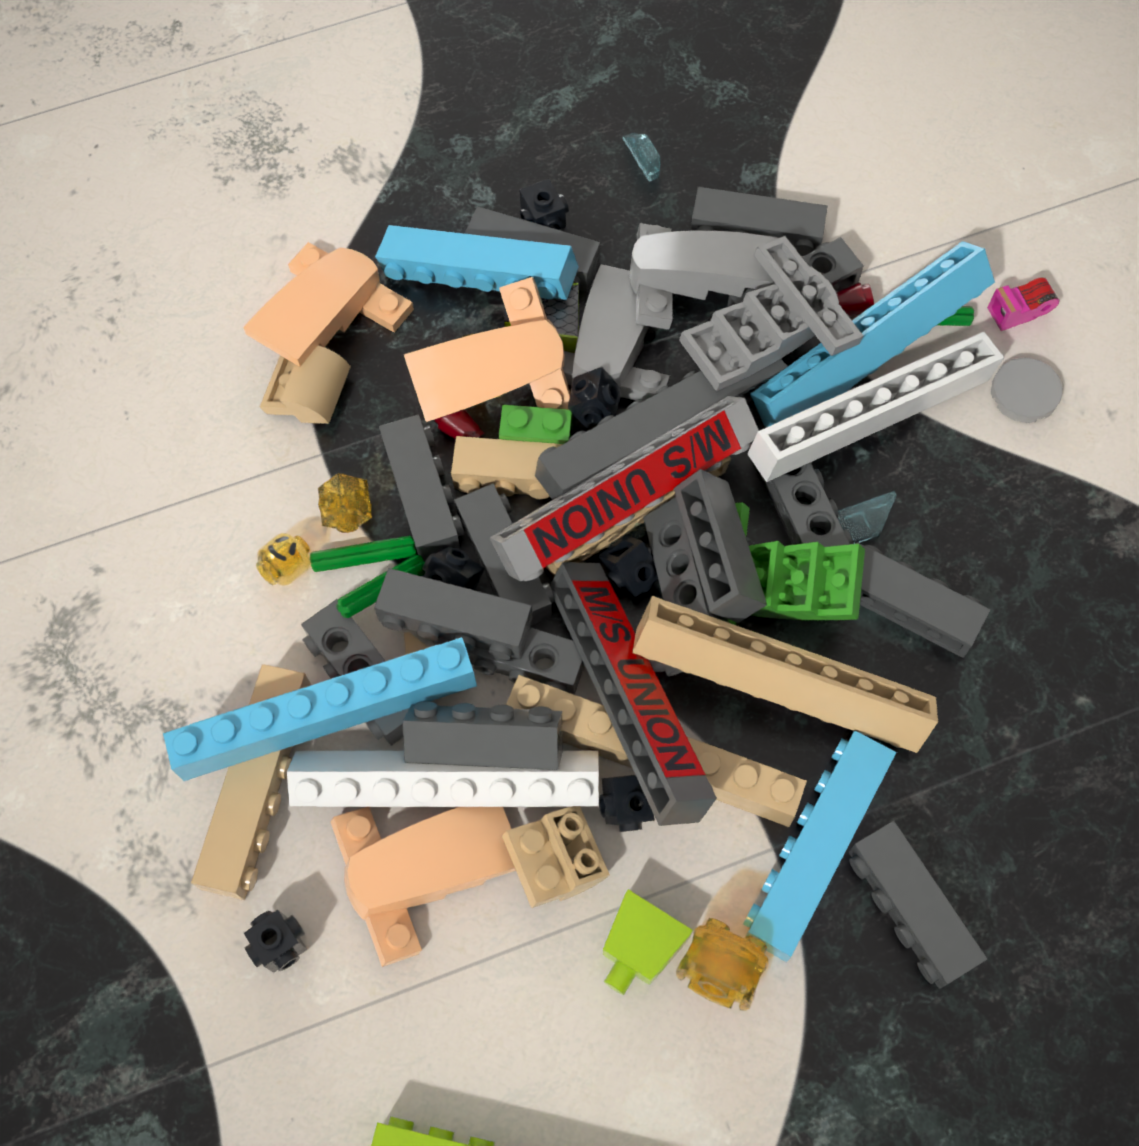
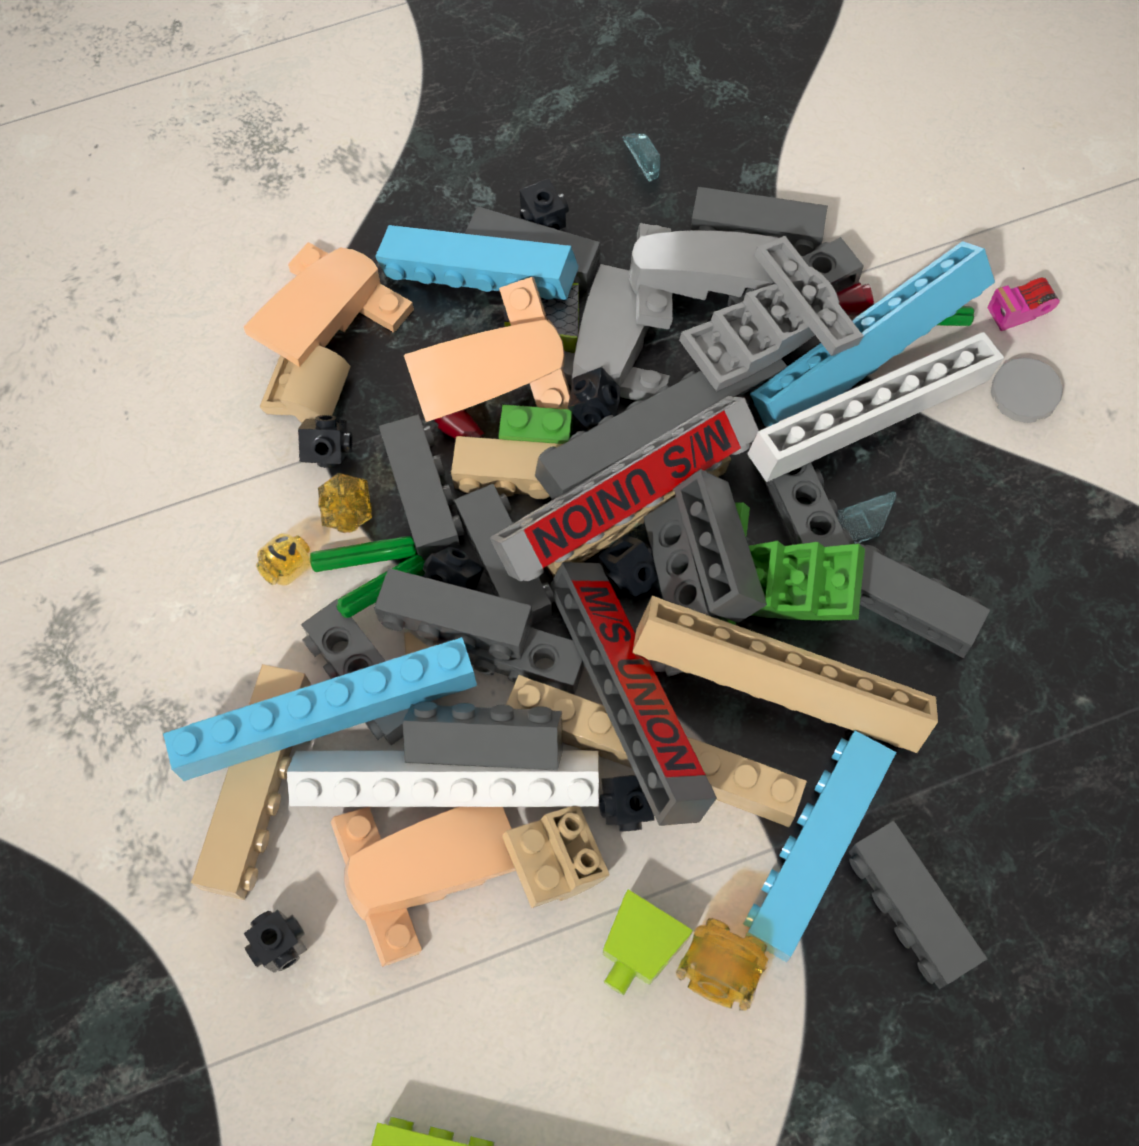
none -> black brick [298,415,353,468]

